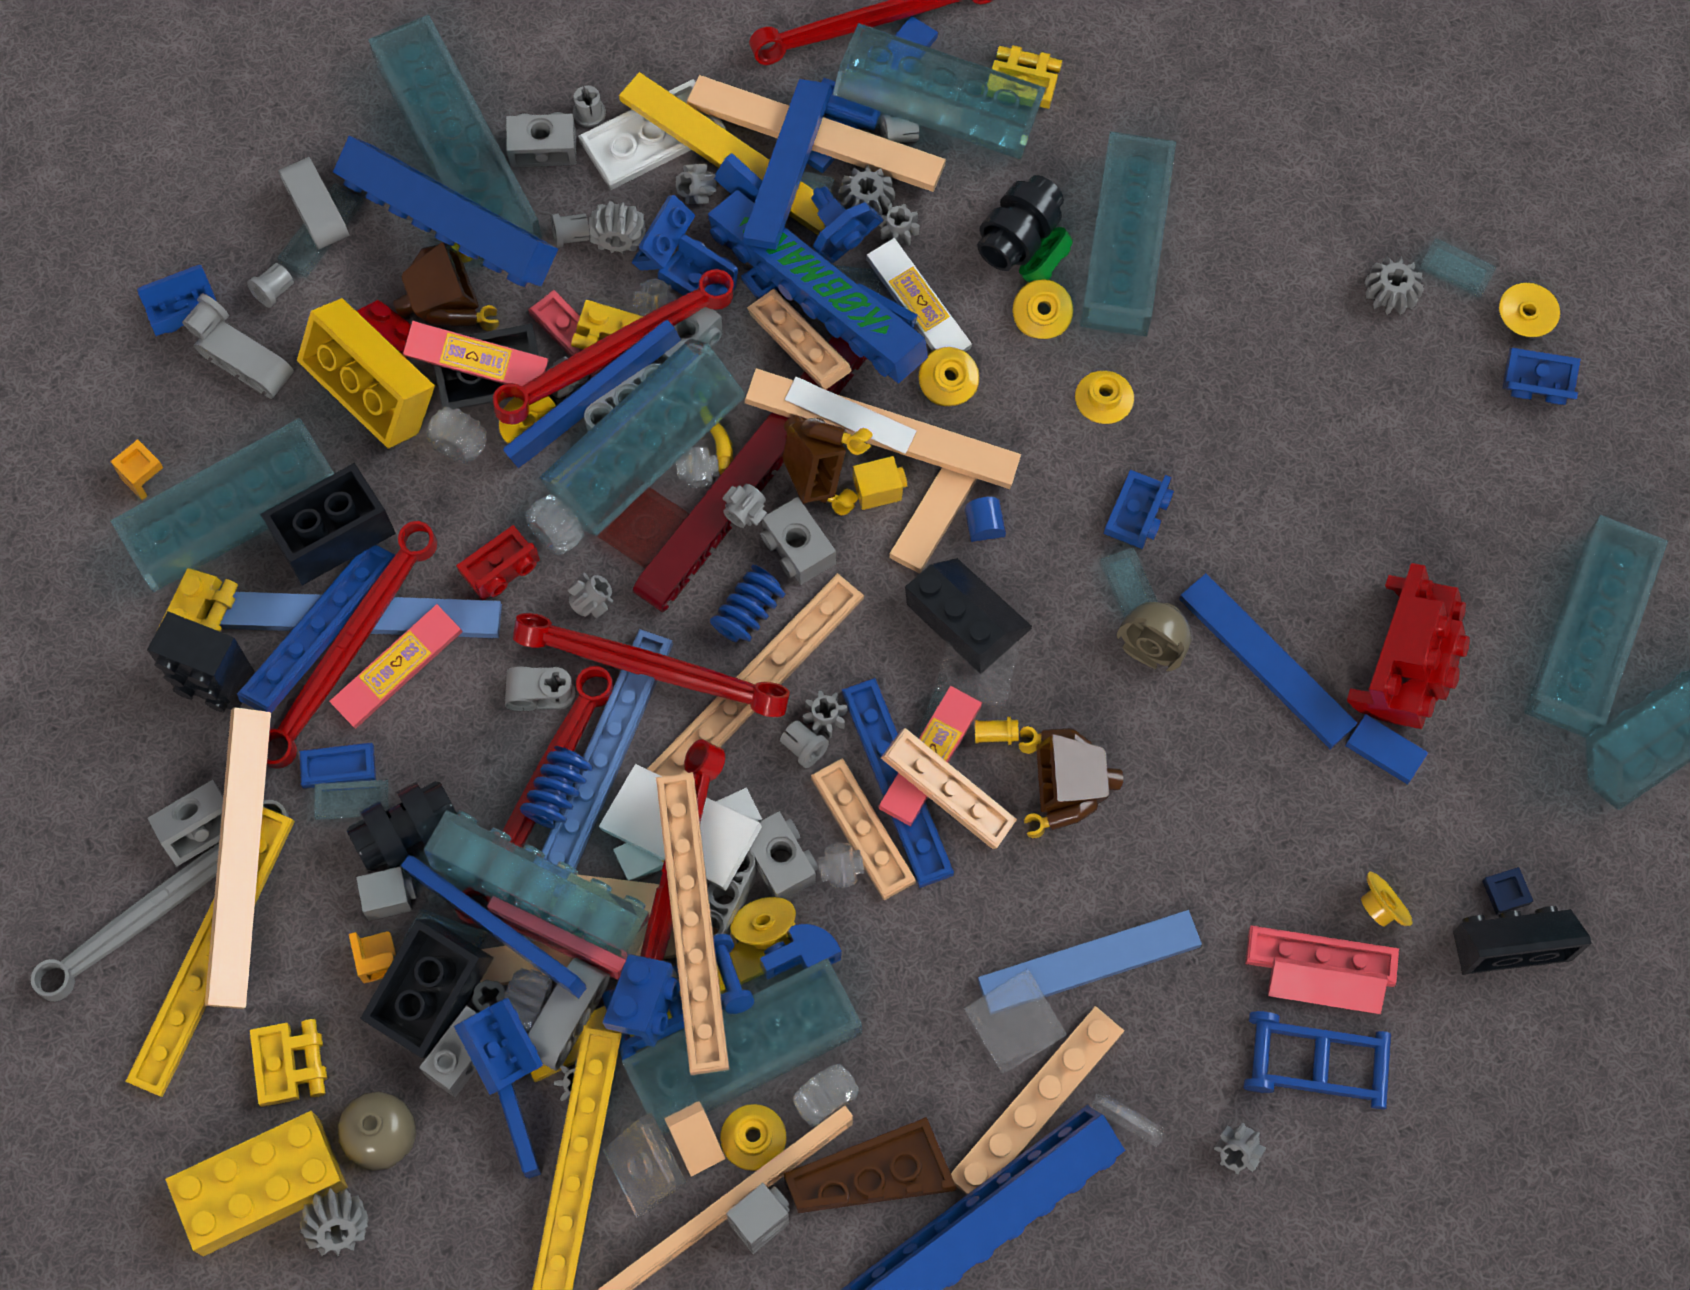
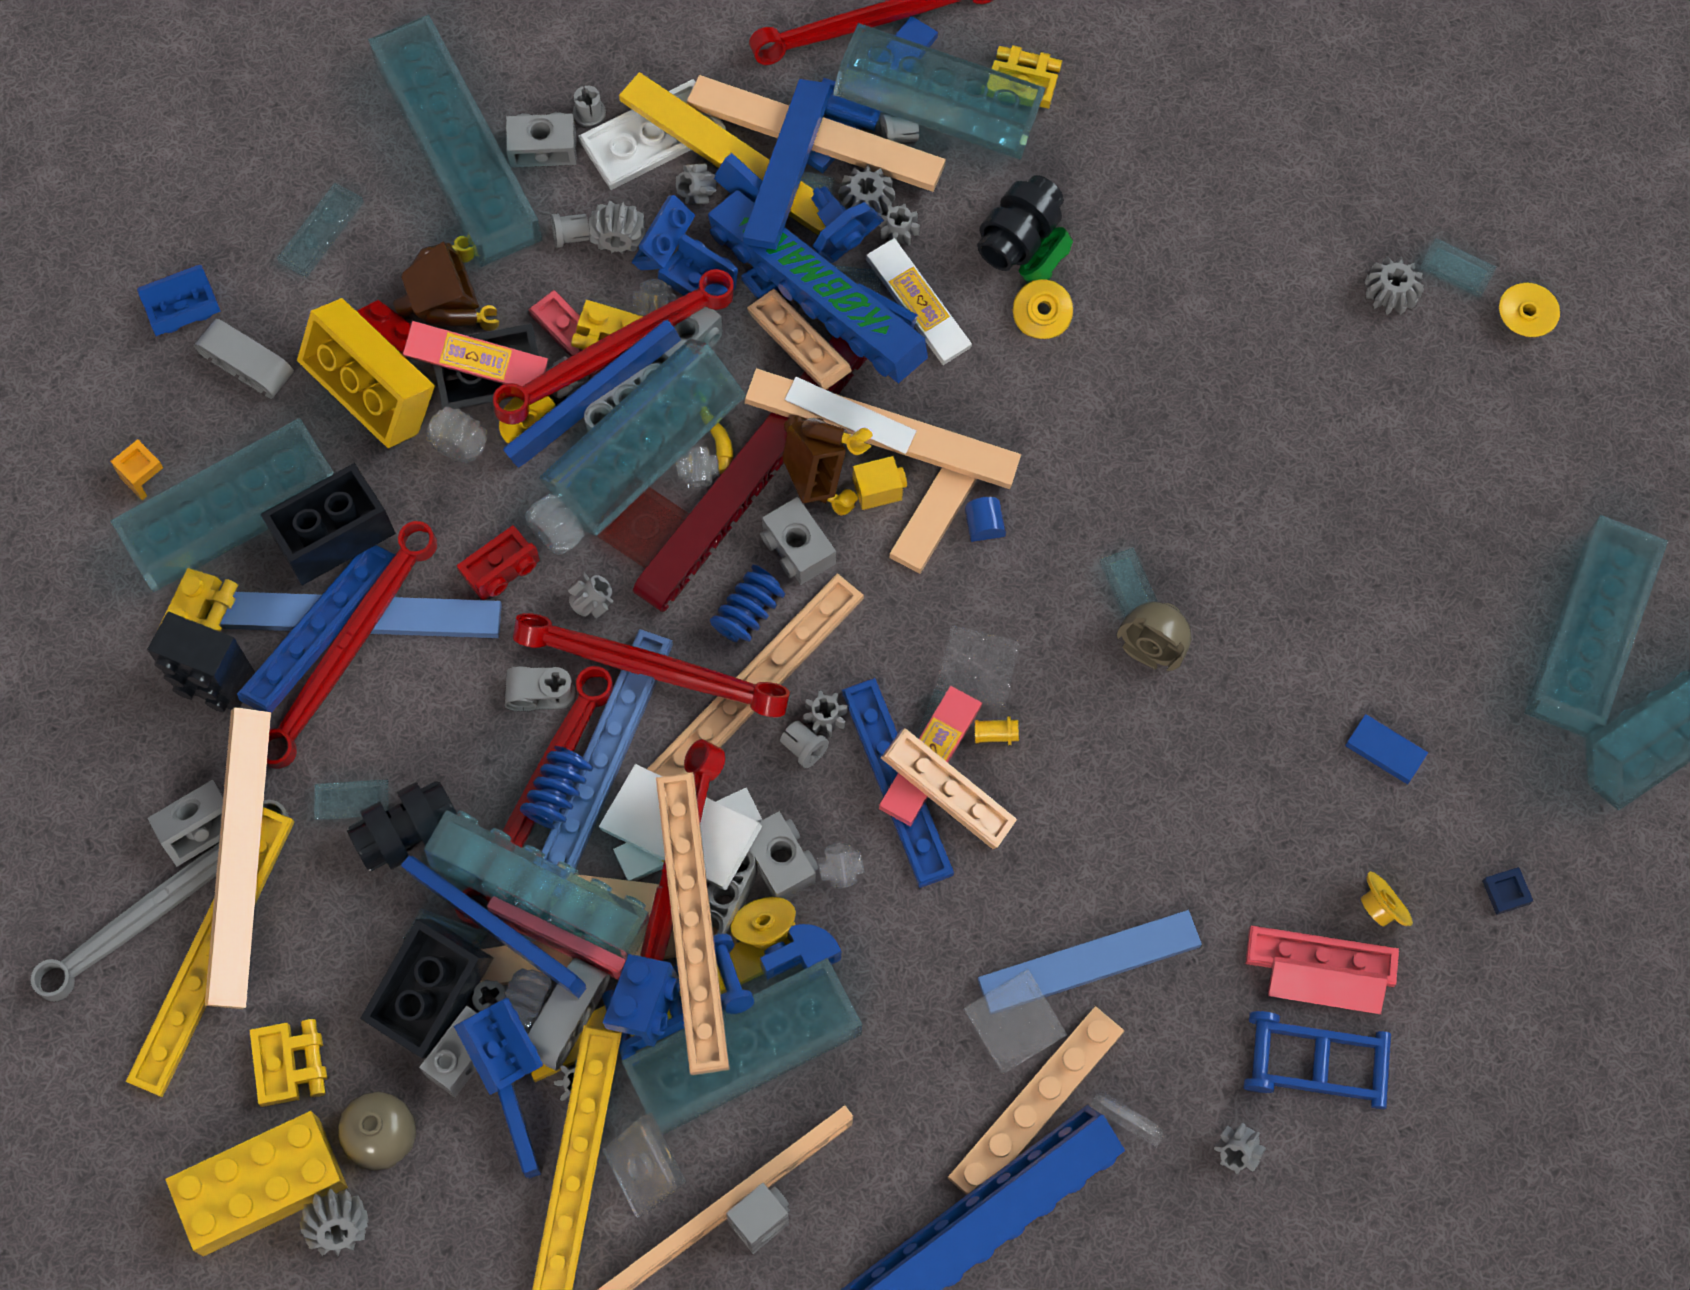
light grey bush [182,293,229,340] -> none
light grey bush [247,263,294,308] -> none
light grey beam [278,157,350,250] -> none
blue tile [299,743,376,789] -> none
coral tile [329,604,463,729] -> none
blue brick [333,136,558,287] -> none
light orange panel [349,931,396,984] -> none
light grey brick [356,867,417,921] -> none
light nougat tile [664,1101,725,1177] -> none
yellow piece [720,1104,787,1171] -> none
light grey gear [722,484,767,528] -> none
reddish brown wing [784,1117,956,1213] -> none
clear gear [793,1064,859,1127] -> none
light nougat tile [811,758,916,900] -> none
black slope [905,558,1032,674] -> none
yellow piece [918,347,979,406] -> none
torso [1018,726,1123,838] -> none
yellow piece [1075,371,1134,424] -> none
clear light blue brick [1080,131,1176,337] -> none
blue bracket [1104,470,1174,549] -> none
blue tile [1179,573,1358,750] -> none
red piece [1347,563,1470,729] -> none
black slope [1453,906,1592,975] -> none
blue bracket [1502,348,1581,405] -> none

